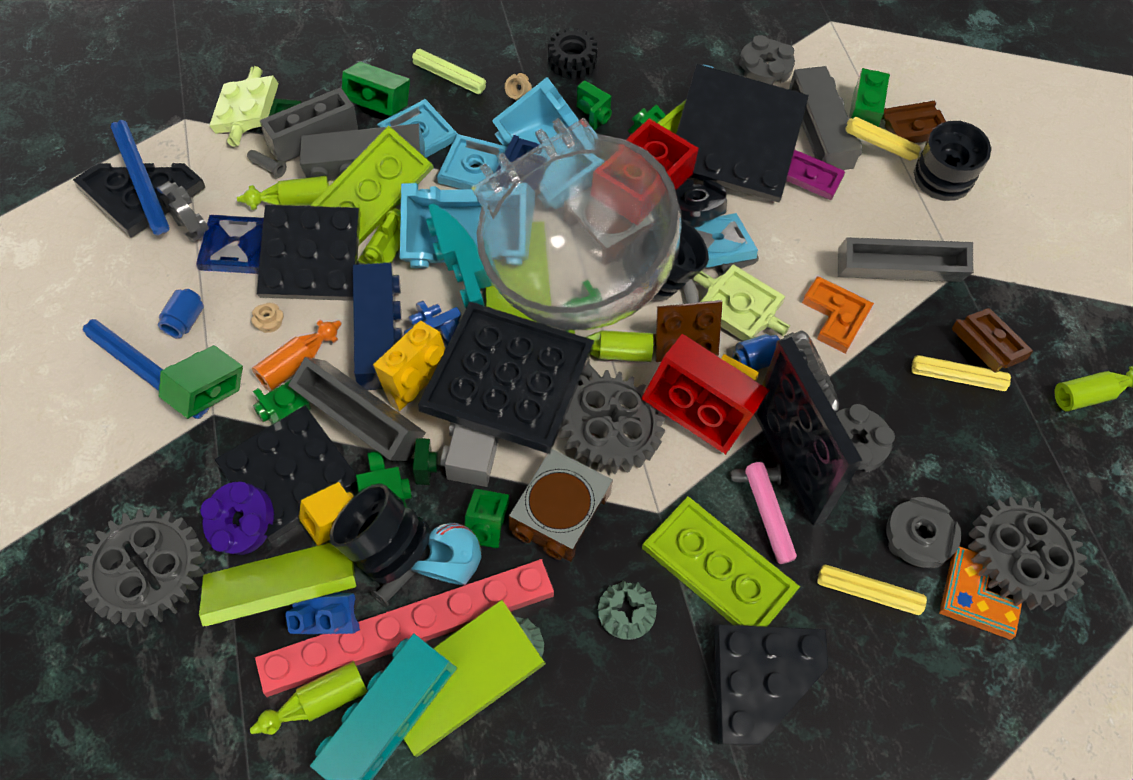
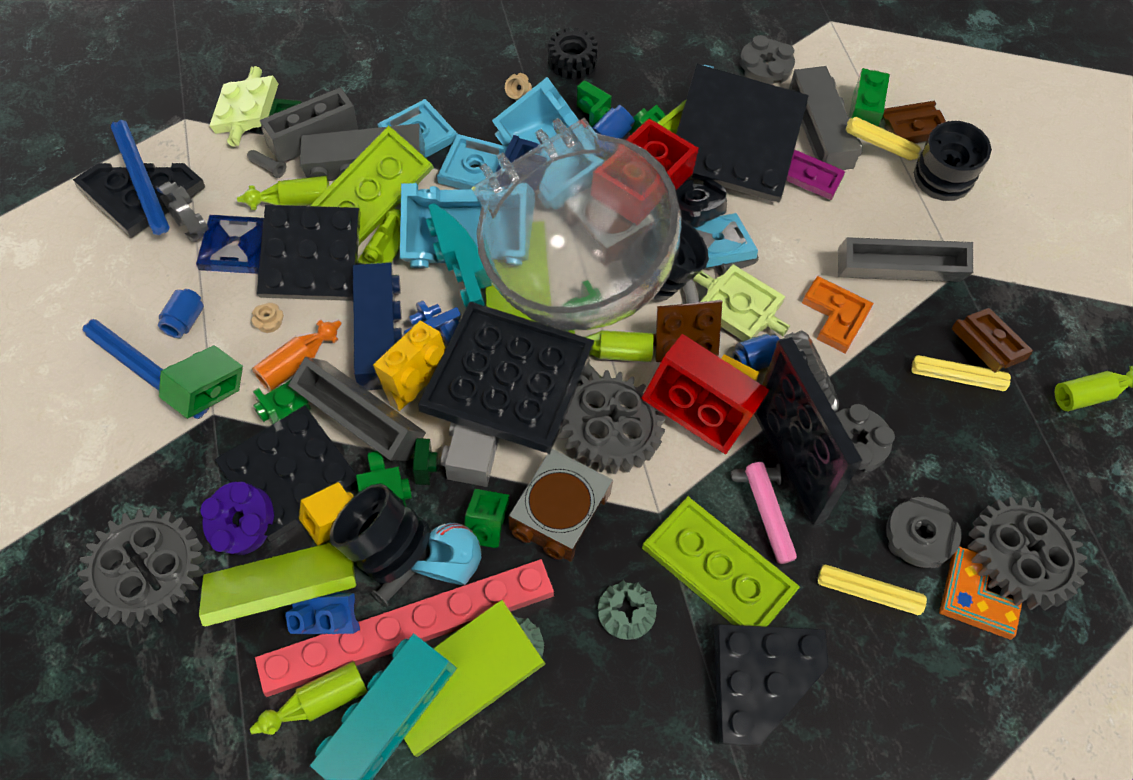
green brick [342,61,410,116] -> none
yellowish green axle [412,49,486,94] -> none
none -> blue brick [592,105,635,148]

